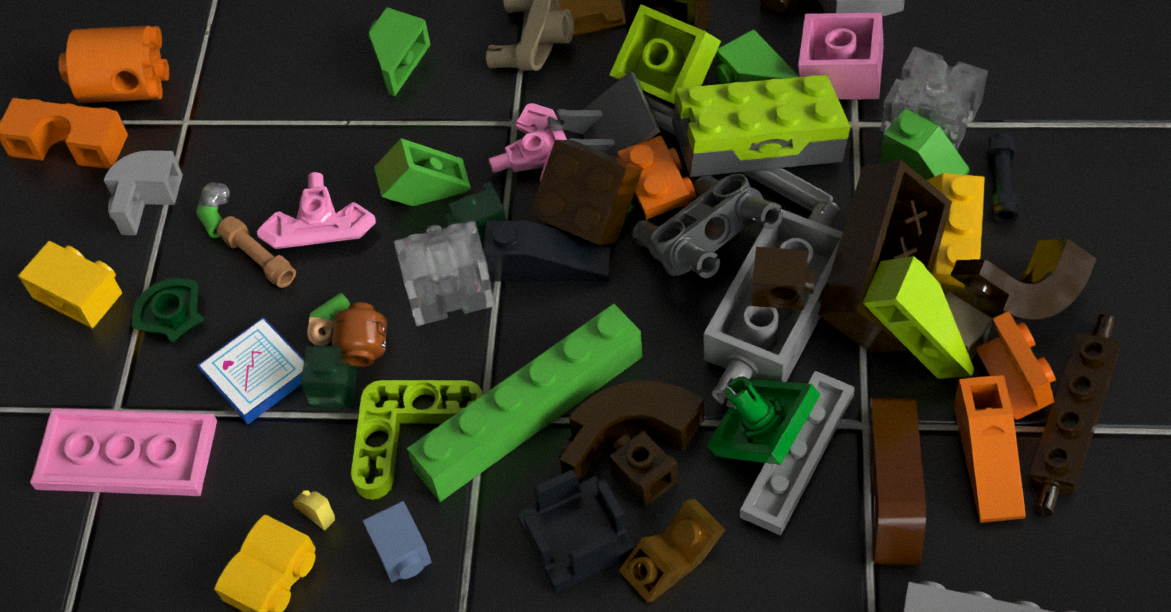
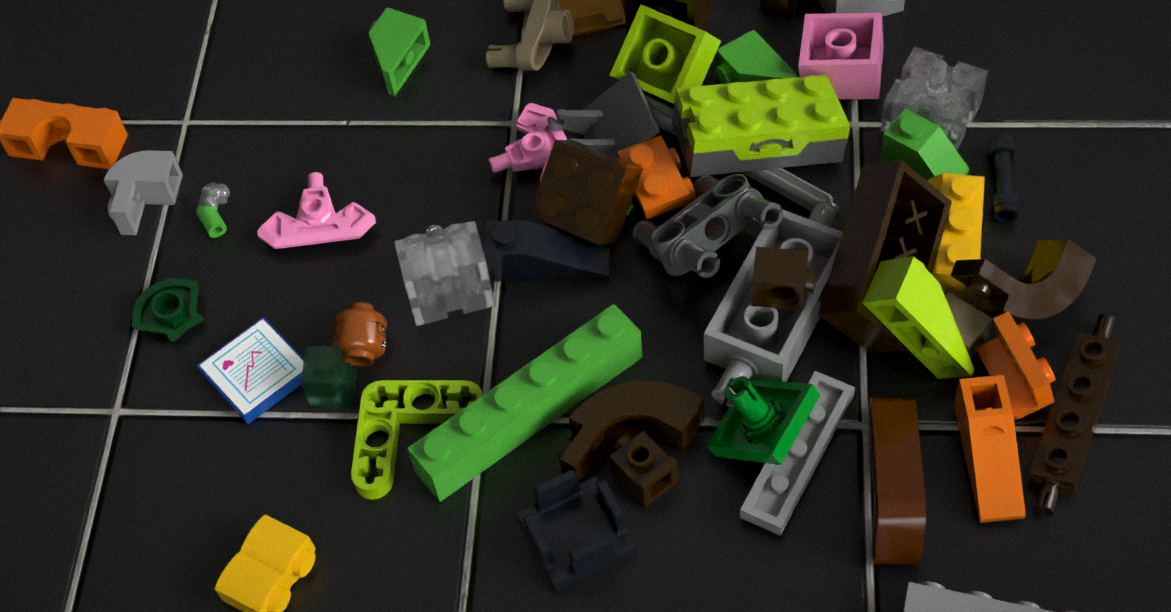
yellow brick [18,241,122,329] -> none
bright pink tile [30,408,217,496] -> none
orange cylinder [59,26,169,103] -> none
medium nougat bar [217,216,296,288] -> none
light yellow tile [293,490,335,531] -> none
arm [307,292,350,346] -> none
sand blue brick [363,501,432,583] -> none
bright green slope [374,138,471,206] -> none
clear green brick [444,181,507,250] -> none
pearl gold slope [619,499,725,603] -> none

